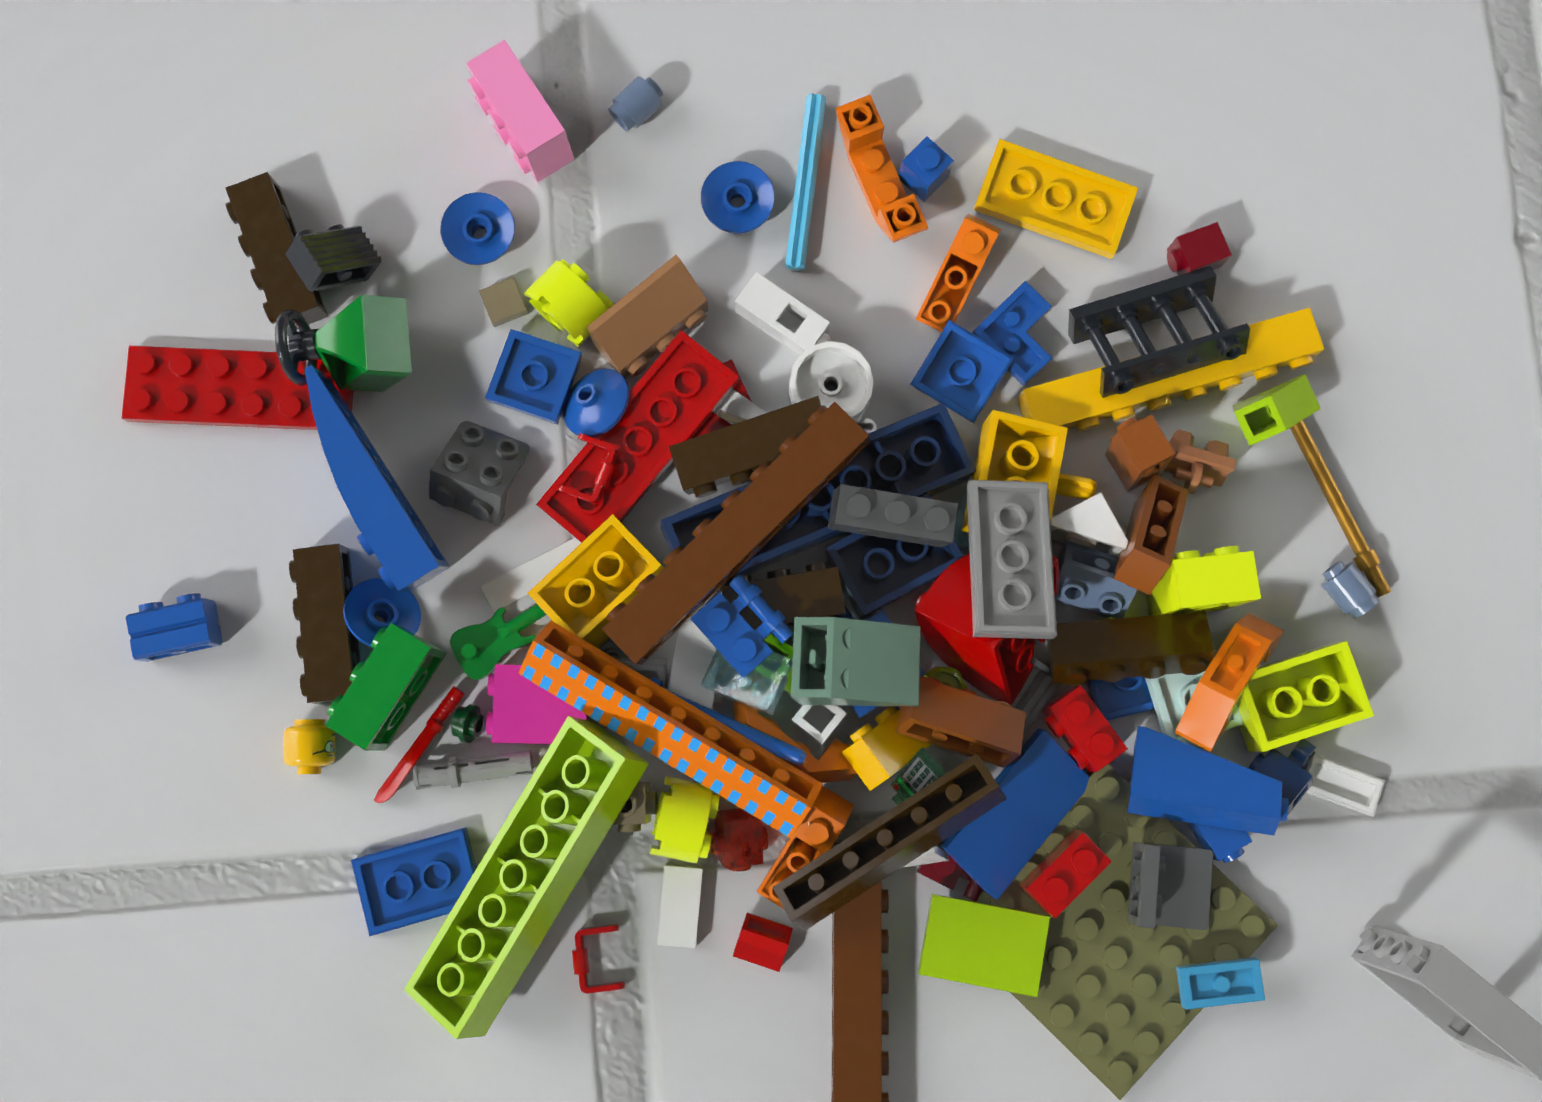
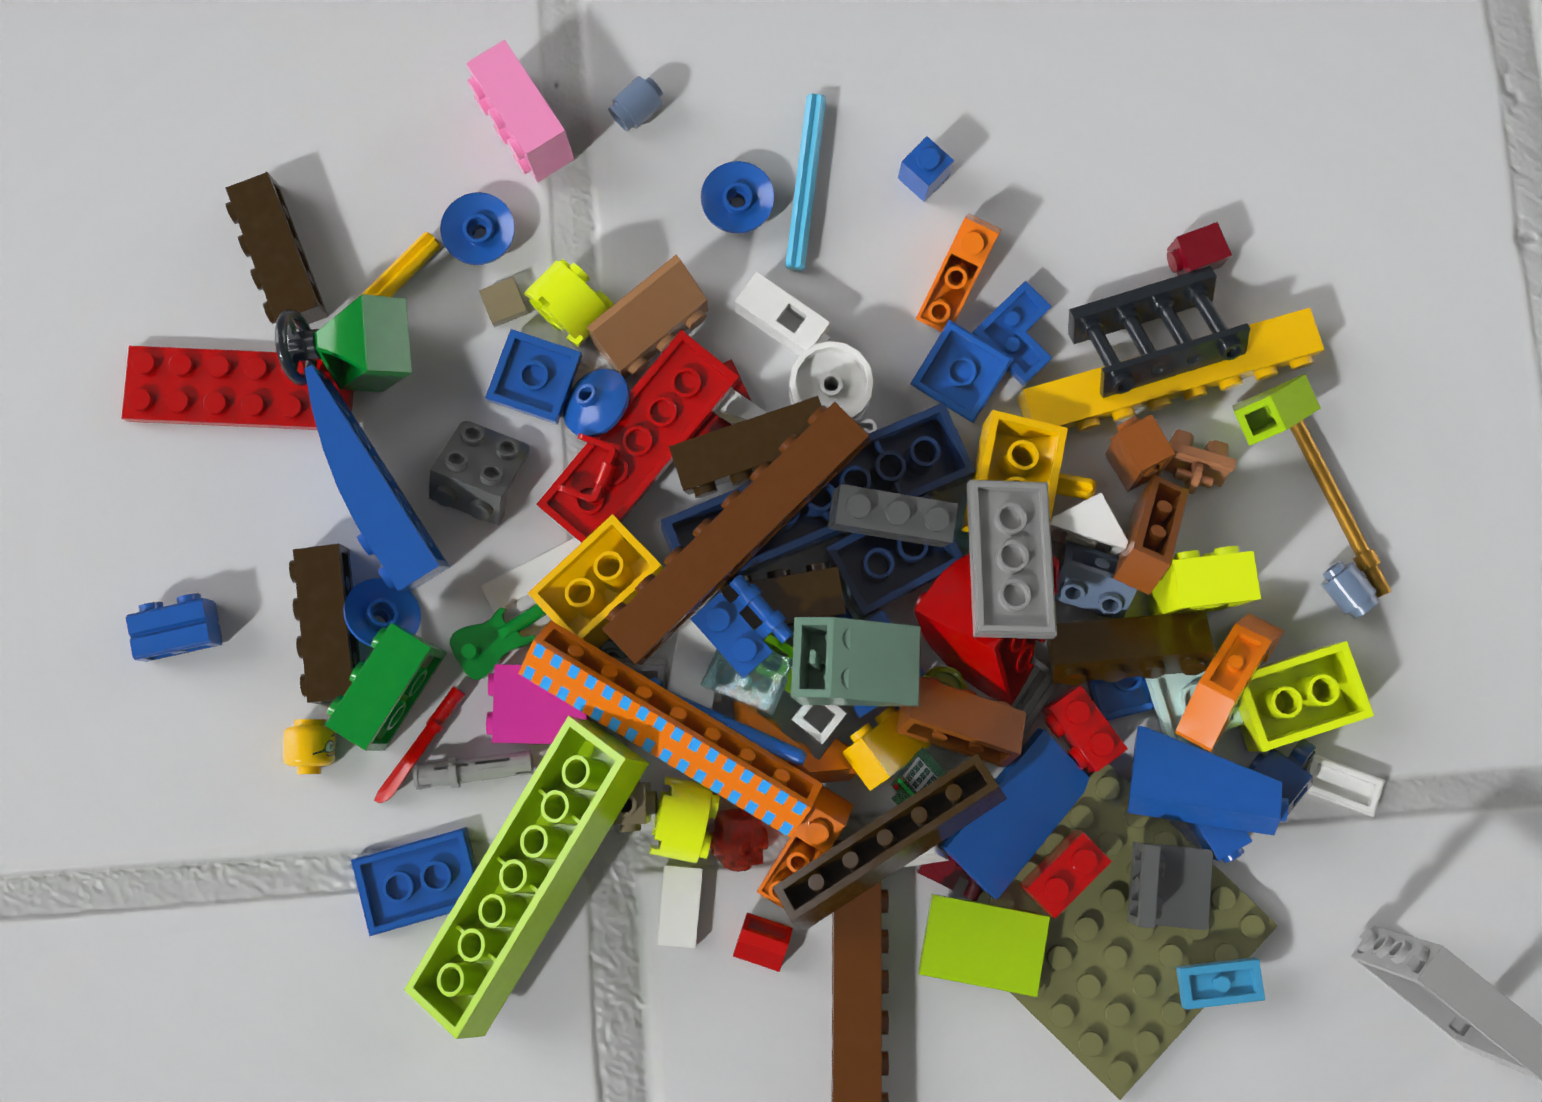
black brick [285,224,382,293] -> none
dark green plate [451,704,485,743] -> none
red piece [572,924,625,994] -> none
orange slope [836,95,928,243] -> none
yellow plate [973,139,1138,259] -> none
none -> yellow axle [361,232,441,297]

